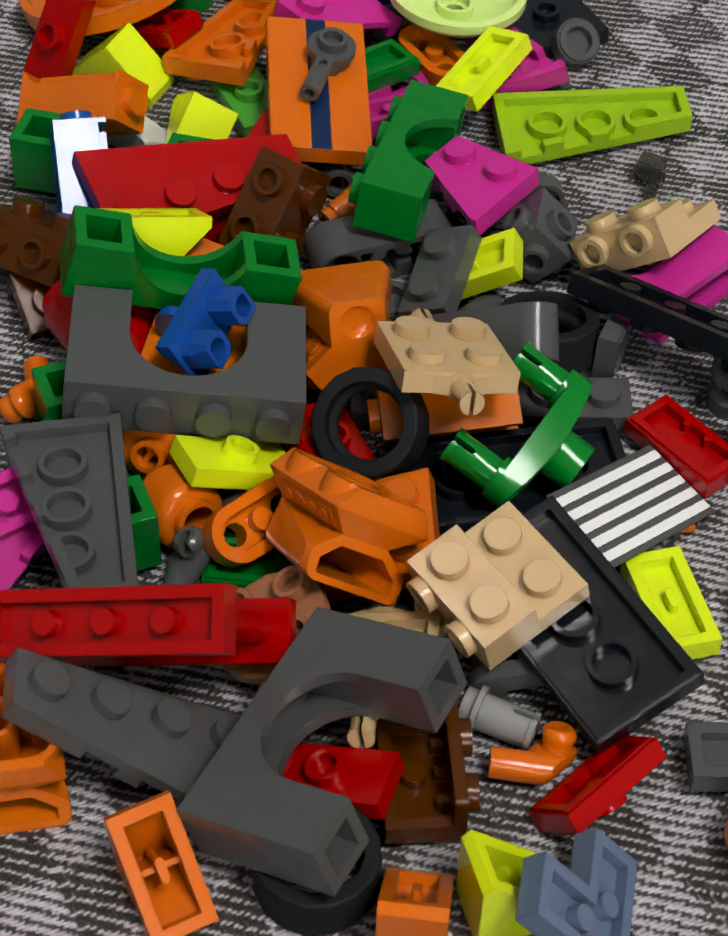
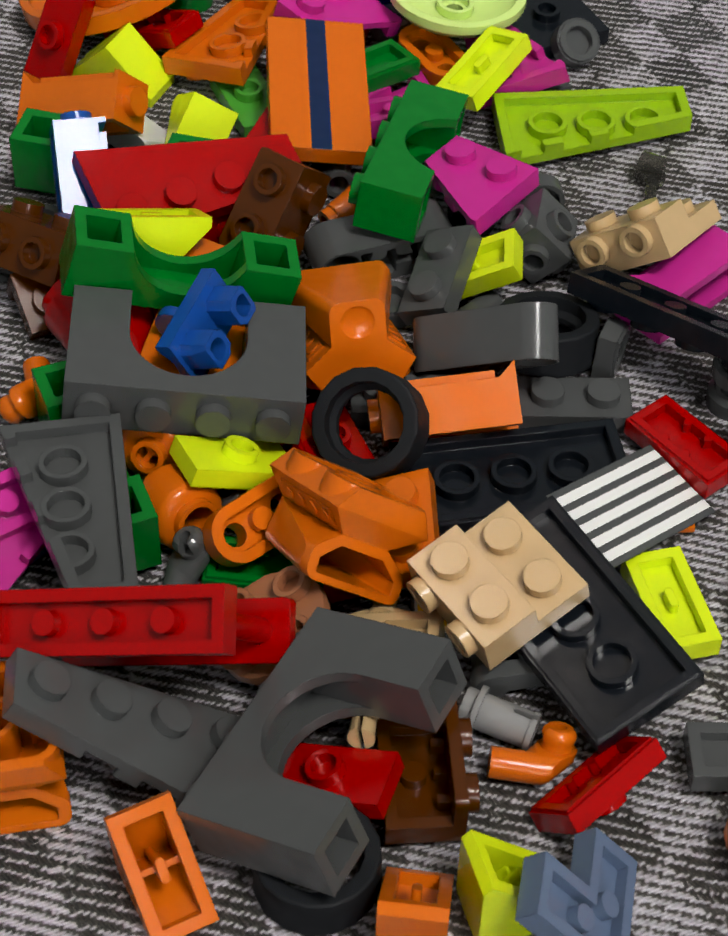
dark grey plate [300,27,356,102] -> none
tan plate [374,308,521,415] -> none
green connector [439,341,595,508] -> none

